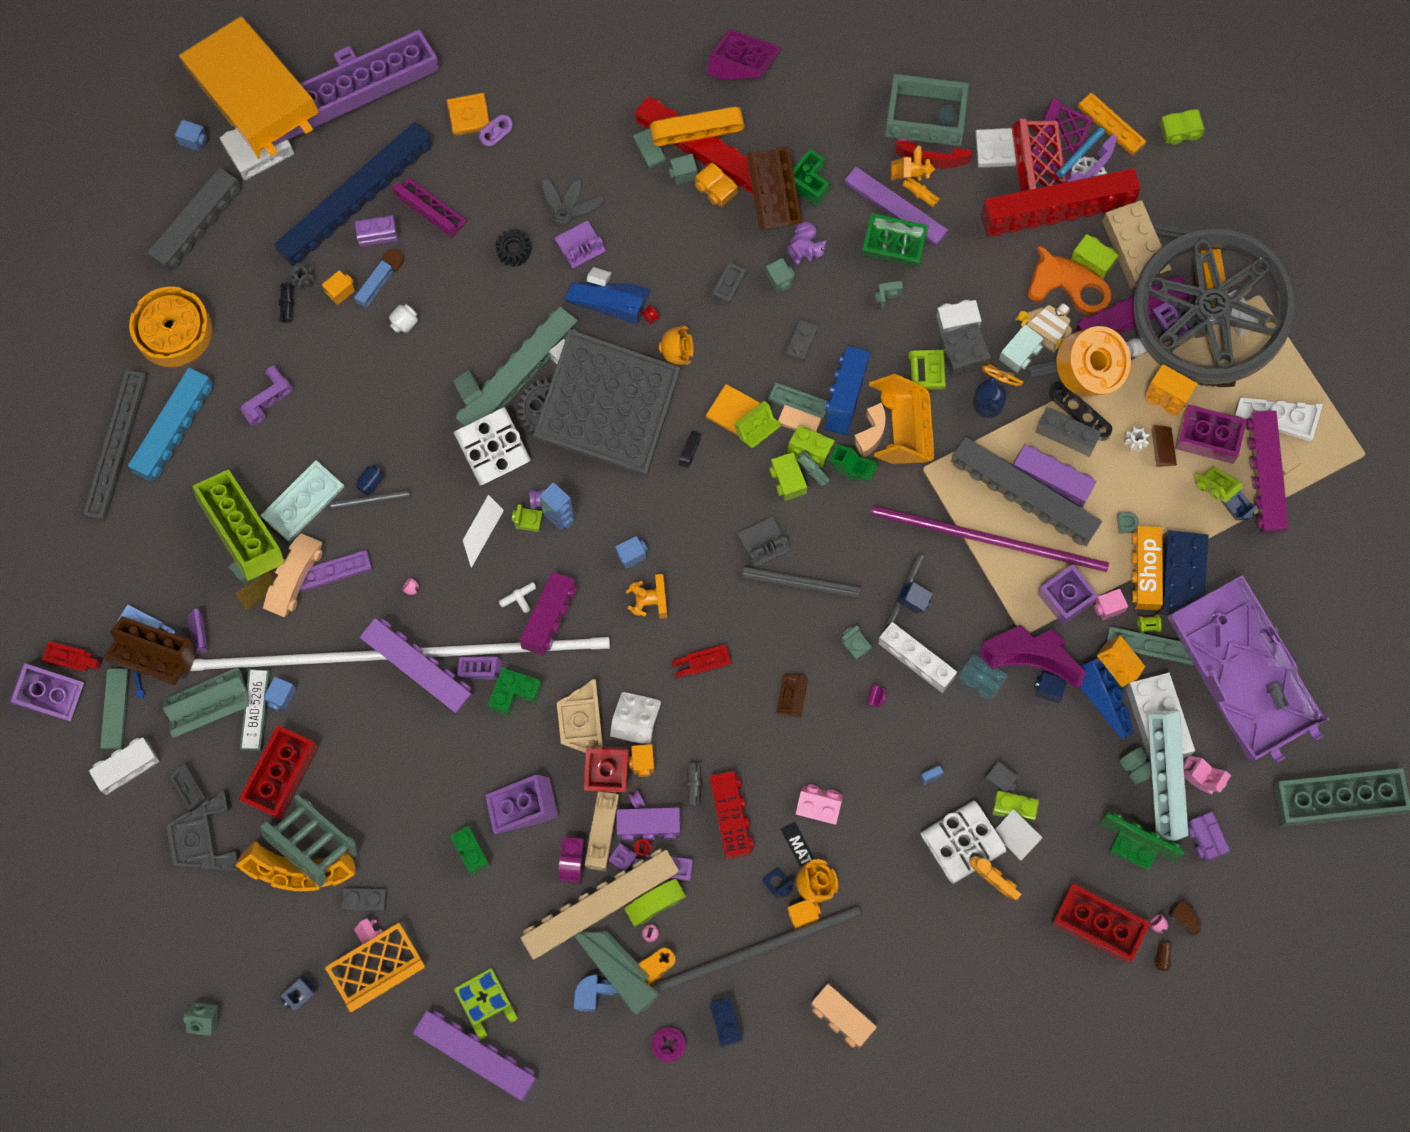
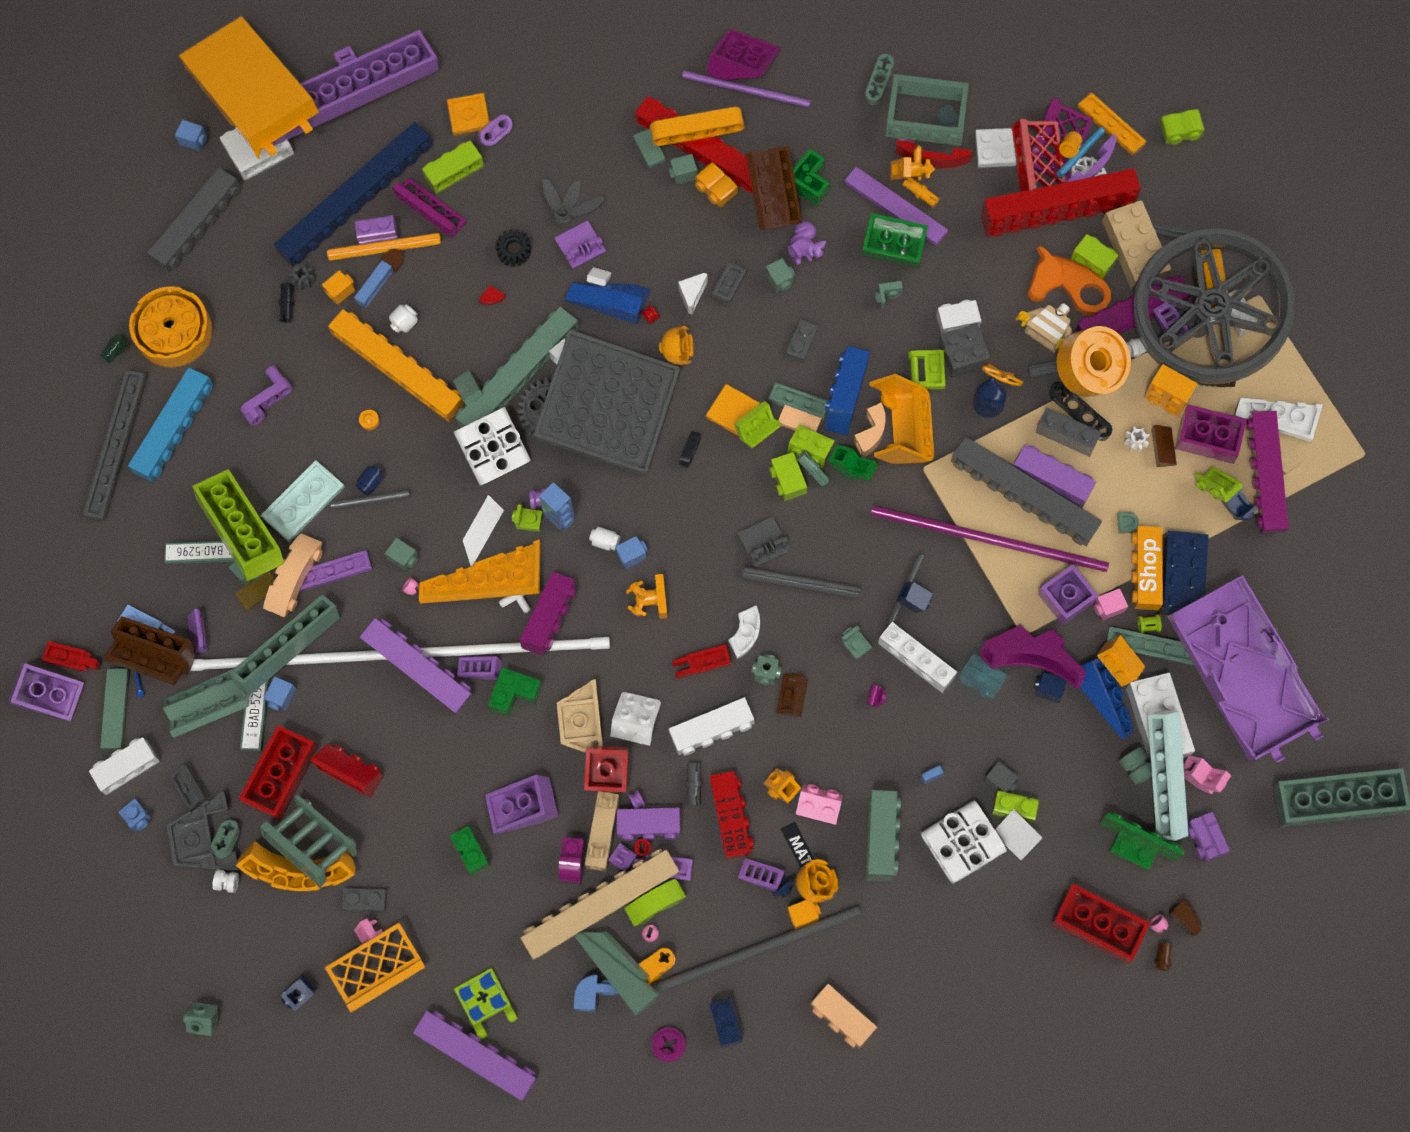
light orange brick [628,744,655,777] -> none
light orange hinge [969,856,1021,900] -> none
light aqua brick [999,325,1044,373] -> none
dark grey pin [1267,683,1289,710] -> none
none -> clear green cone [100,334,128,363]
none -> medium blue bracket [119,799,152,832]
none -> tile [165,541,234,564]
none -> sand green beam [211,820,240,858]
none -> white wheel [213,869,239,893]
none -> sand green brick [230,594,340,696]
none -> red slope [311,744,383,798]
none -> light orange axle [327,233,441,260]
none -> light orange brick [328,309,464,422]
none -> light orange tile [359,410,379,430]
none -> sand green brick [385,538,418,572]
none -> light orange wing [419,539,541,604]
none -> lime brick [422,140,484,194]
none -> red tile [478,285,506,305]
none -> white brick [589,527,620,551]
none -> white brick [669,697,754,756]
none -> white slope [678,273,708,315]
none -> medium lavender piece [682,71,811,108]
none -> white tile [728,605,760,659]
none -> medium lavender slope [738,858,785,892]
none -> sand green brick [751,654,782,686]
none -> light orange brick [763,768,801,803]
none -> sand green beam [865,54,894,105]
none -> sand green brick [866,790,901,882]
none -> light orange brick [1059,131,1082,158]

